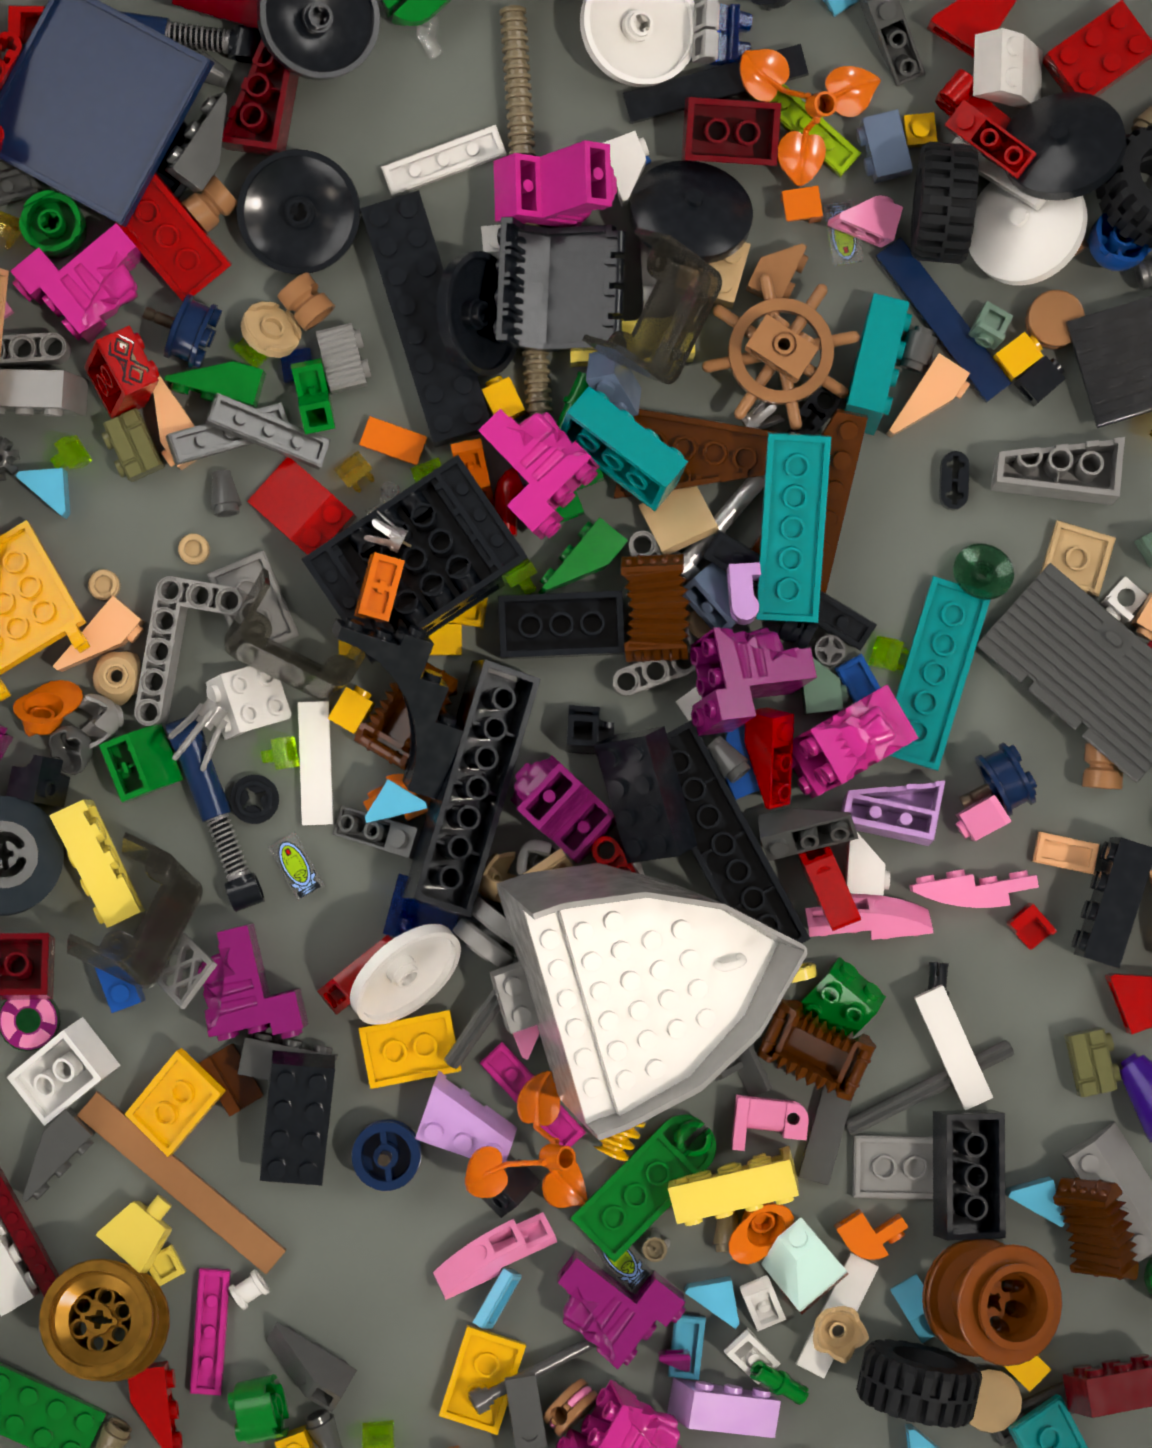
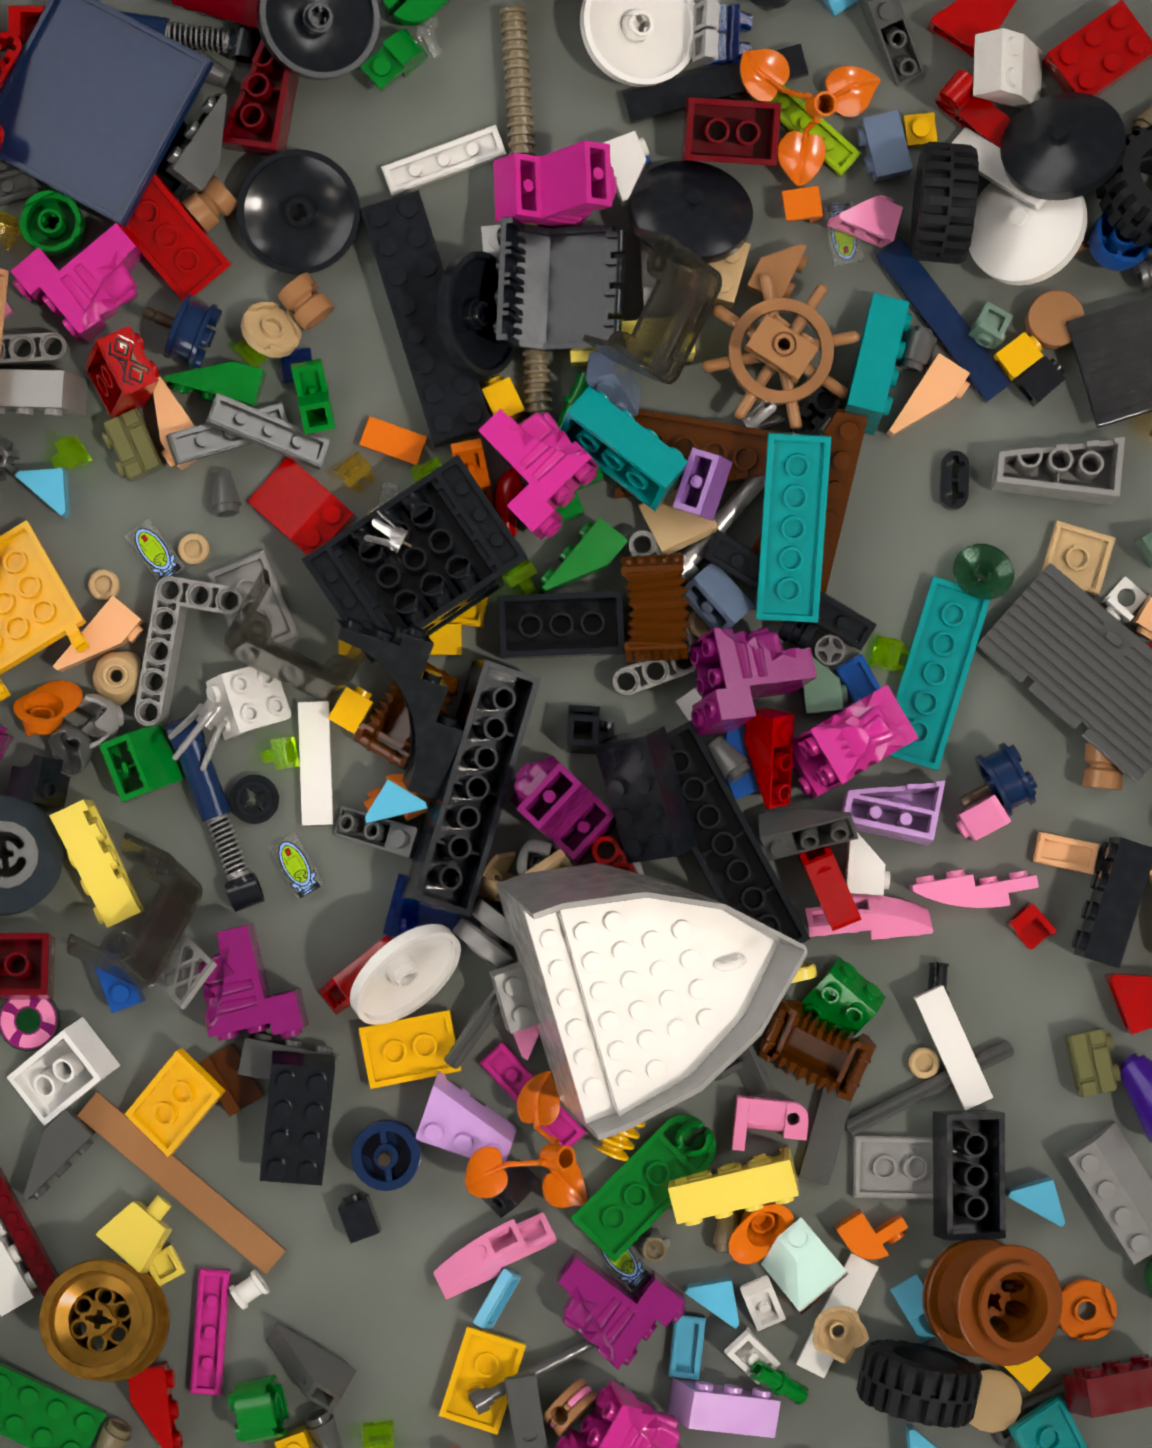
light grey brick [316,323,372,395] -> none
orange hinge [354,552,405,623] -> none
magenta slope [658,1349,691,1372] -> none
lavender leg [727,562,761,625] -> none
red slope [945,100,1037,179] -> none
reddish brown piece [1053,1177,1139,1280] -> none
none -> tile [124,518,186,582]
none -> black brick [338,1192,382,1244]
none -> green brick [360,29,428,92]
none -> medium lavender brick [673,447,733,521]
none -> tan tile [908,1047,940,1079]
none -> orange tile [1059,1278,1117,1342]

